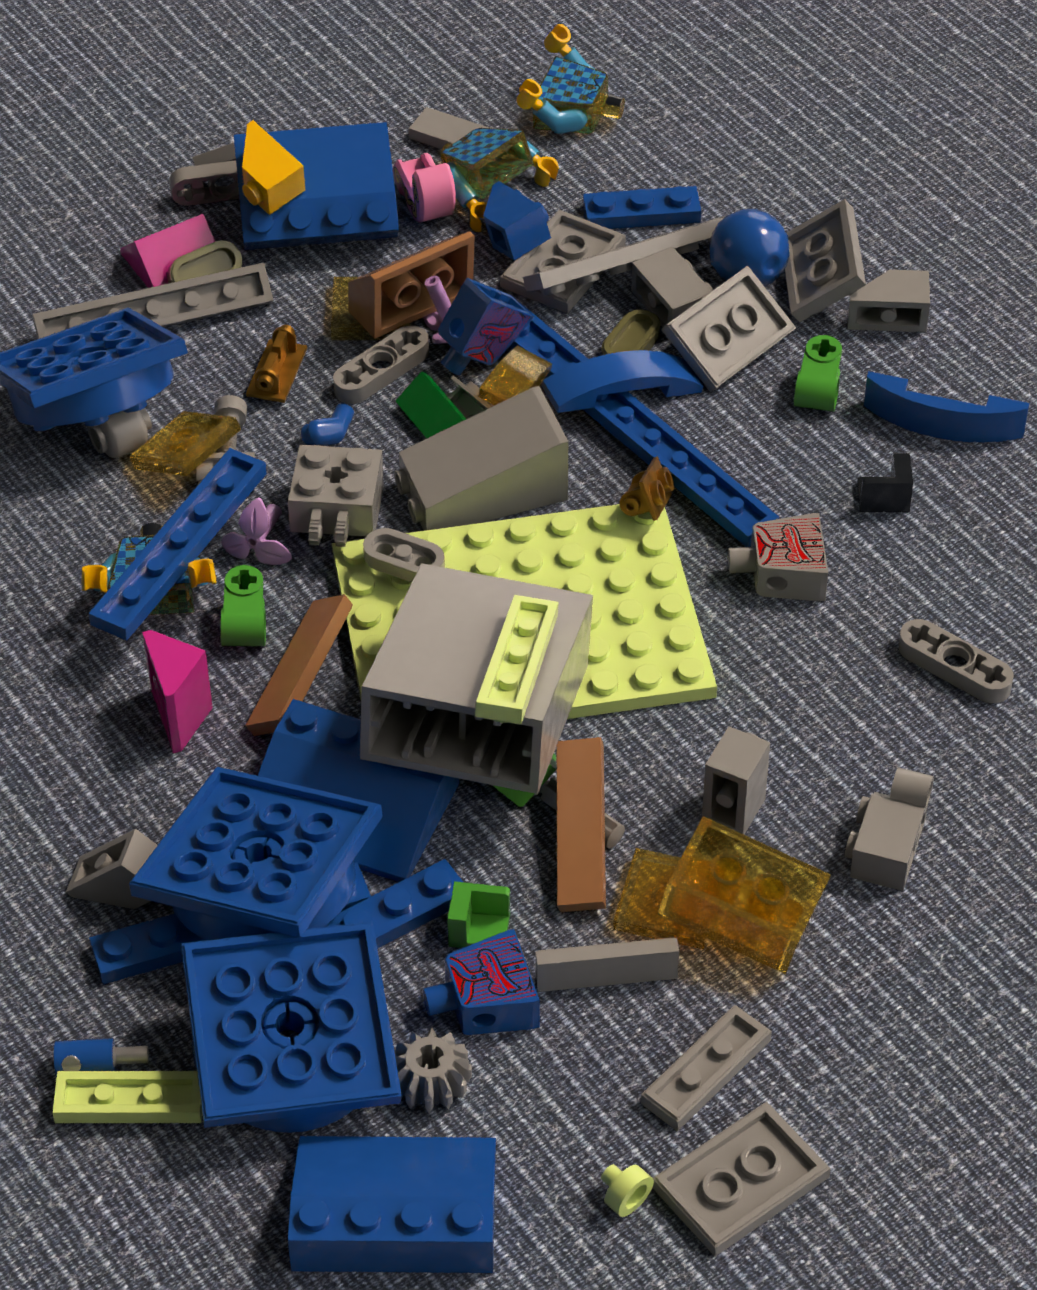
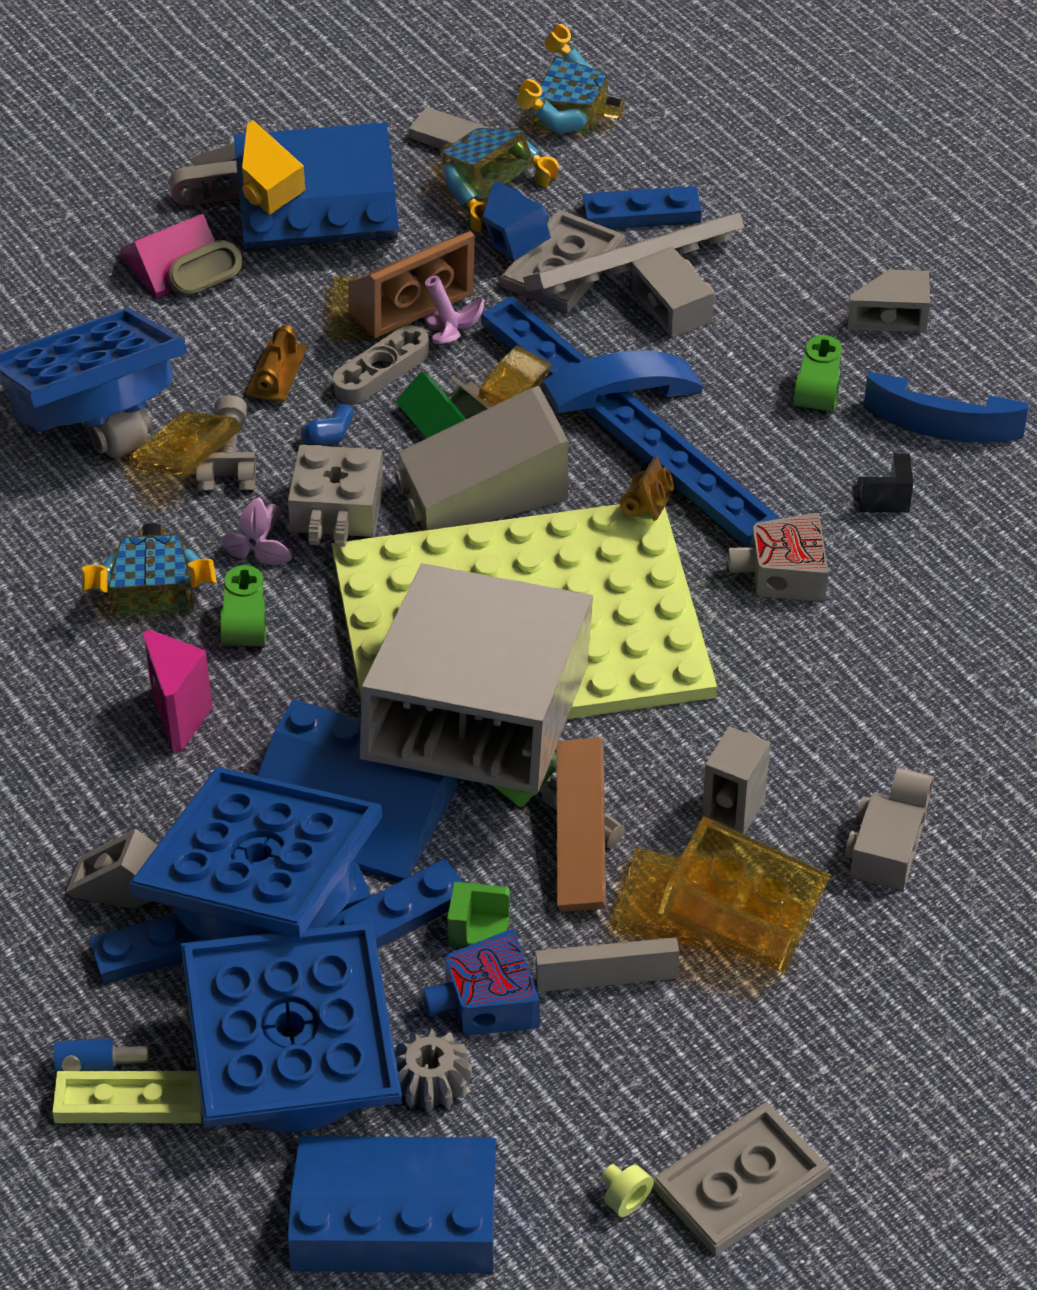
light grey plate [32,263,274,339] -> none
blue plate [88,448,267,641] -> none
medium nougat tile [245,594,353,736] -> none
light grey plate [363,528,445,582] -> none
bright pink animal [393,153,456,223] -> none
blue torso [438,278,534,376] -> none
yellowish green plate [475,595,559,724] -> none
olive tile [602,310,661,355] -> none
light grey tile [641,1005,772,1132] -> none
light grey tile [661,266,796,393] -> none
blue piece [709,209,789,287] -> none
light grey plate [785,199,866,323] -> none
light grey beam [898,619,1014,703] -> none

